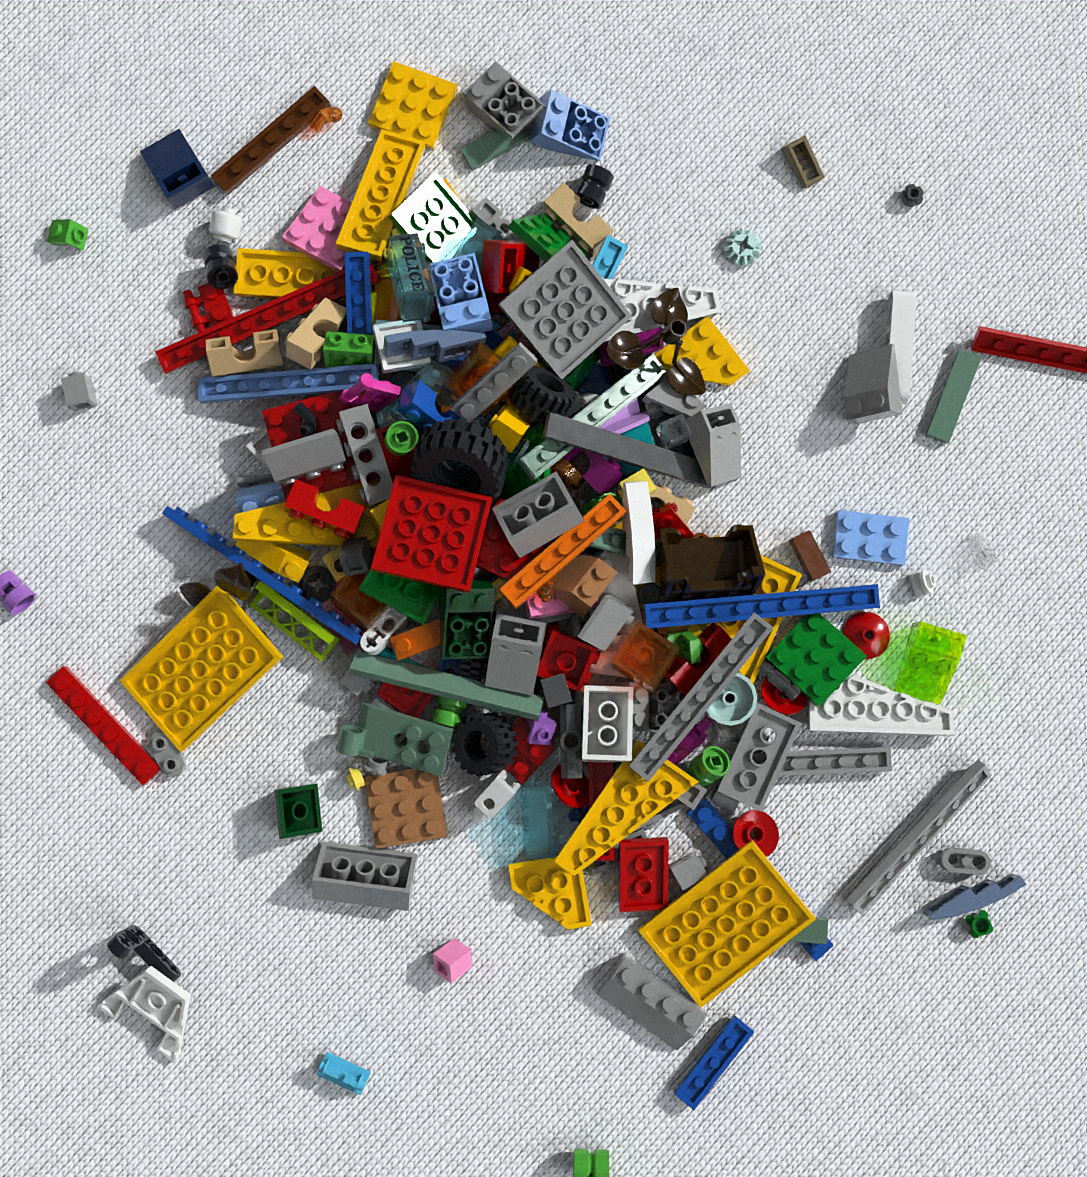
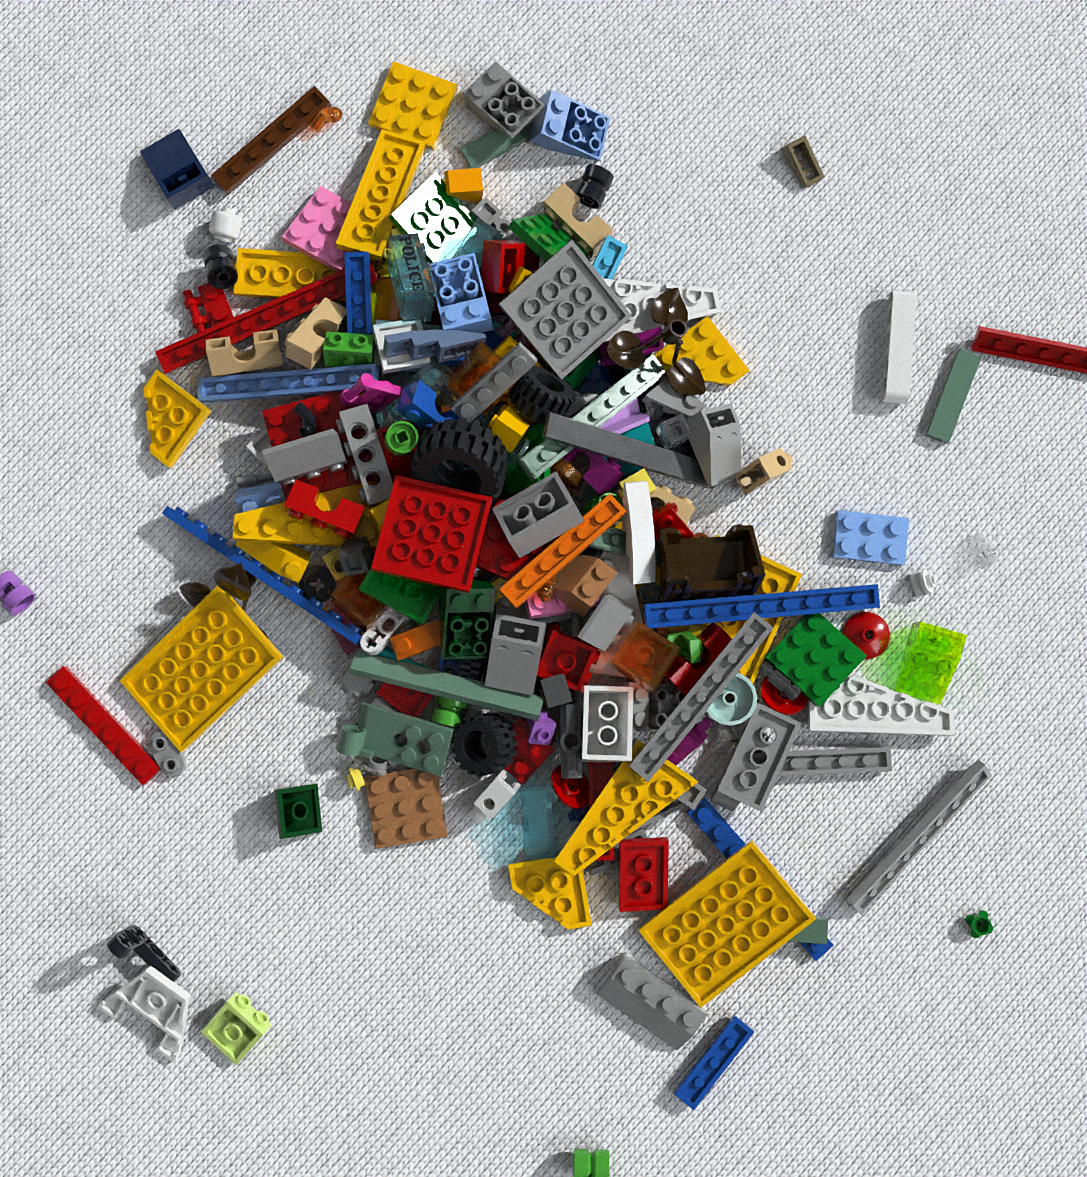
bright green bracket [47,219,88,250] -> none
light grey brick [61,372,98,411] -> none
lime fence [249,581,341,662] -> none
light grey slope [312,842,418,911] -> none
medium azure hinge [316,1052,371,1095] -> none
bright pink panel [433,939,472,984] -> none
light grey brick [669,852,709,890] -> none
bright green wheel [686,746,730,787] -> none
light aqua gear [724,228,762,266] -> none
red dish [732,810,779,857] -> none
reddish brown slope [788,530,831,582] -> none
light grey slope [844,344,903,424] -> none
dark grey plate [901,184,924,207] -> none
sand blue slope [924,873,1027,920] -> none
light grey plate [940,847,991,875] -> none
none -> yellow plate [143,369,212,468]
none -> yellowish green plate [201,992,272,1065]
none -> light orange slope [444,168,483,204]
none -> tan torso [734,448,793,495]

